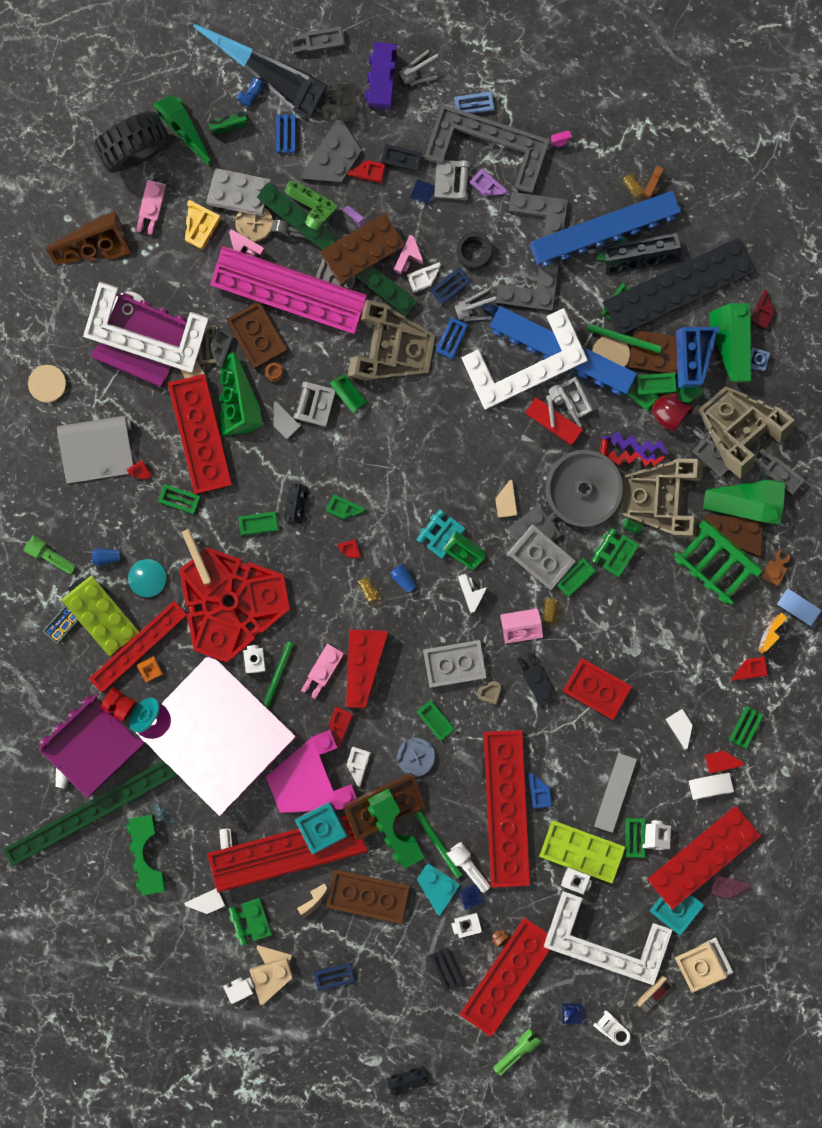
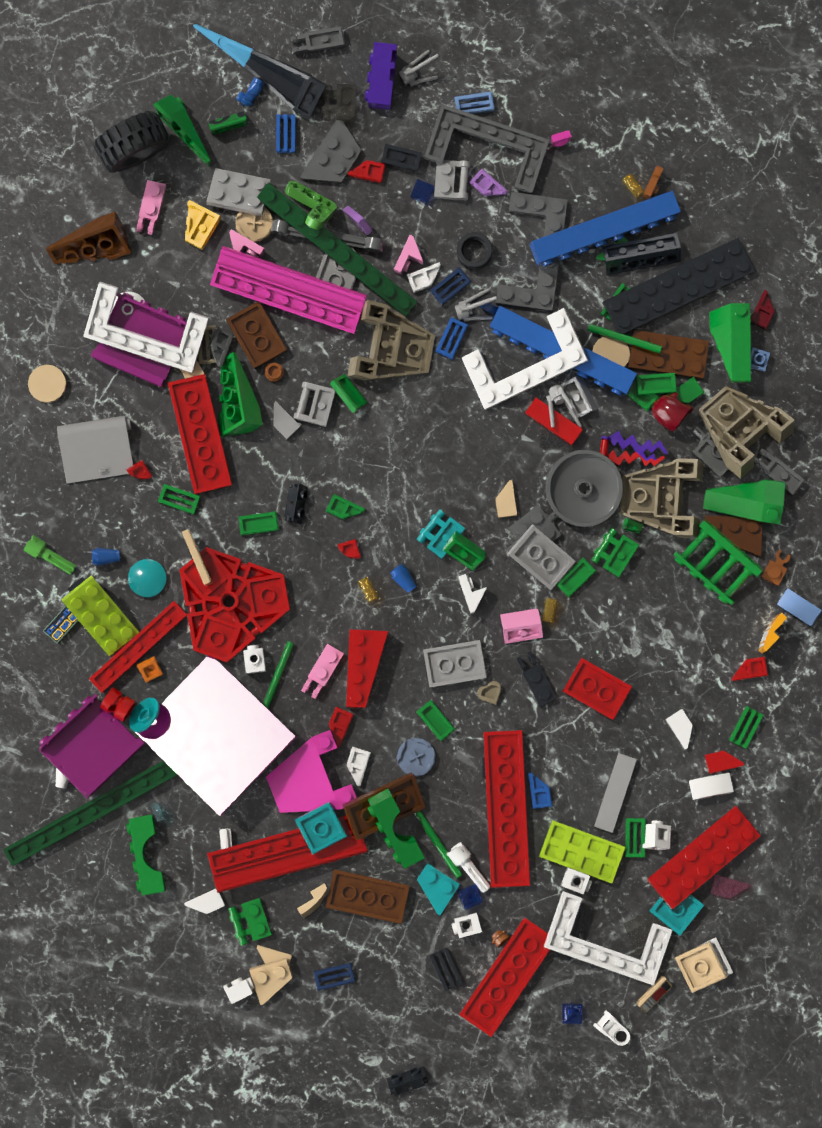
reddish brown plate [320,213,405,285] -> none
bright green piece [494,1028,542,1076] -> none
blue wedge [676,327,719,388] -> none

